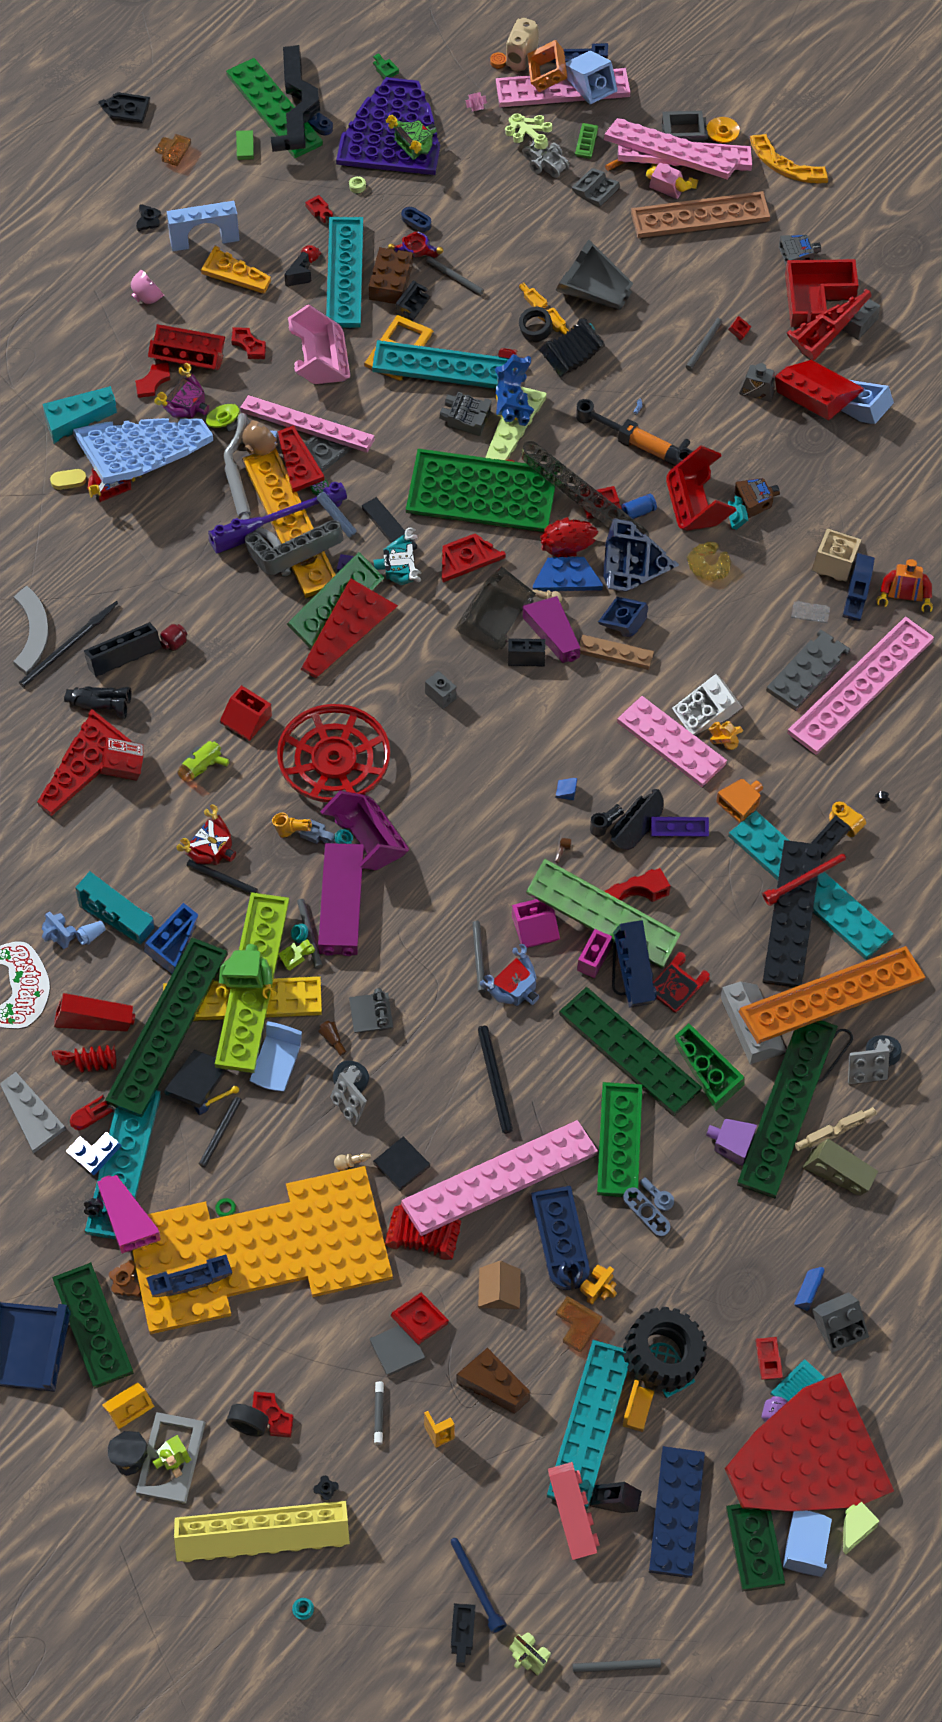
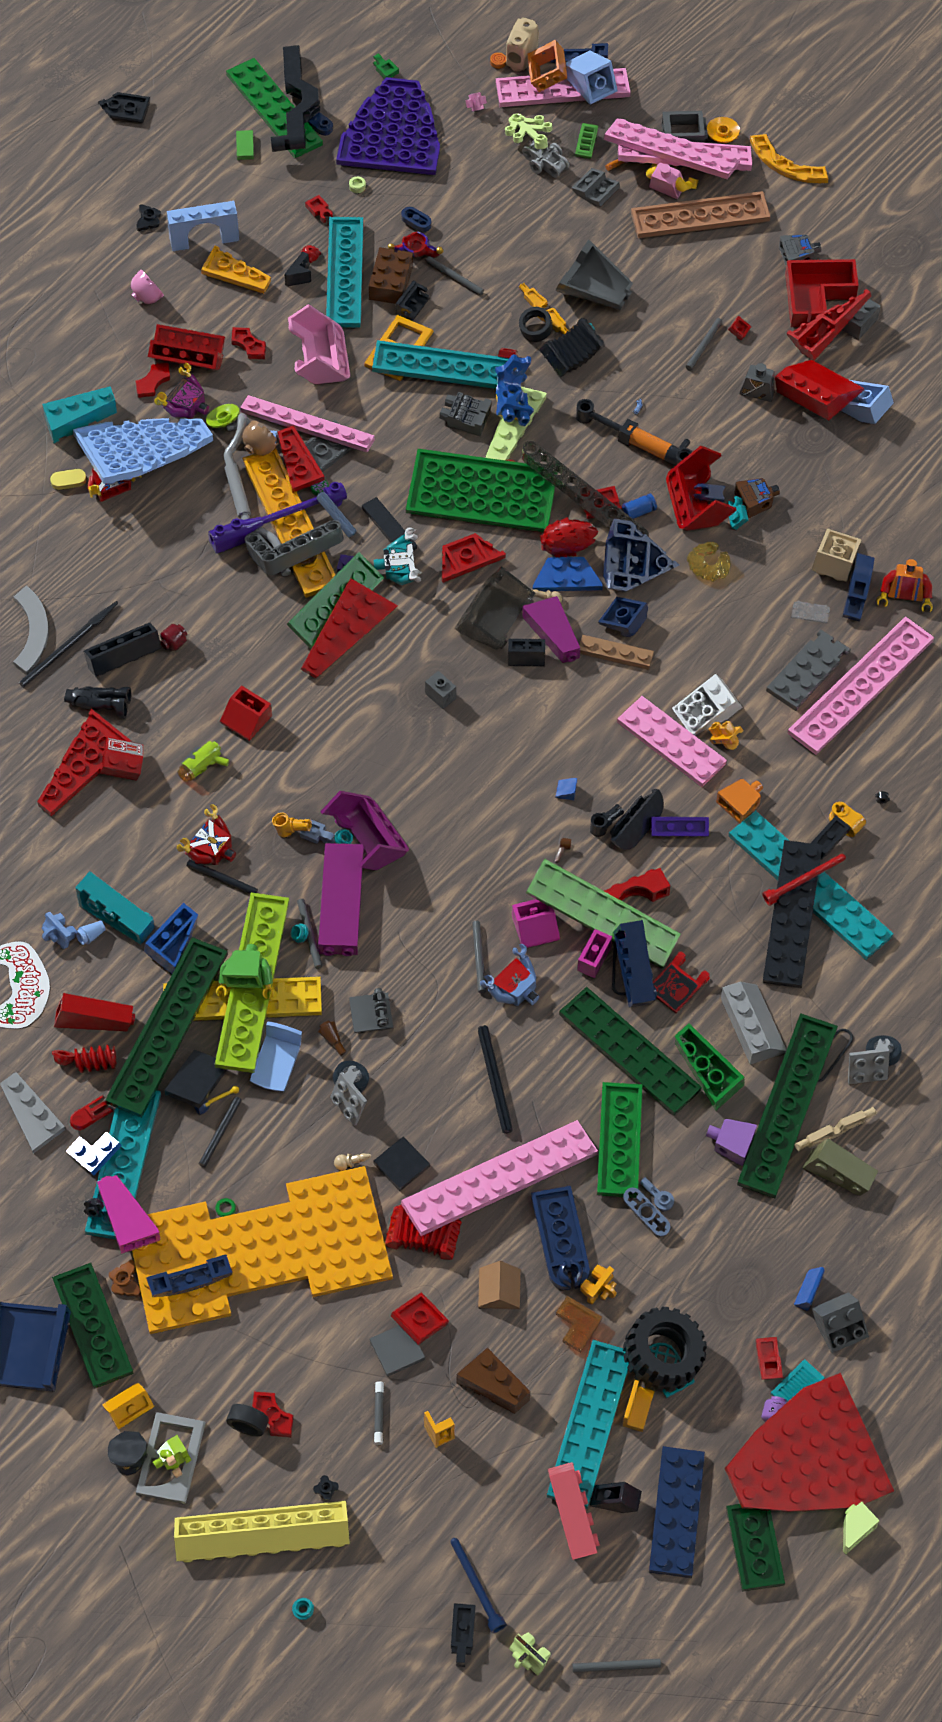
clear orange hinge [155,134,191,166] -> none
red dish [277,704,390,803] -> none
lime plate [279,939,315,971] -> none
torso [385,115,437,160] -> none
orange plate [738,946,925,1044] -> none
light blue piece [783,1511,832,1577] -> none
none -> dark blue piece [693,484,725,502]

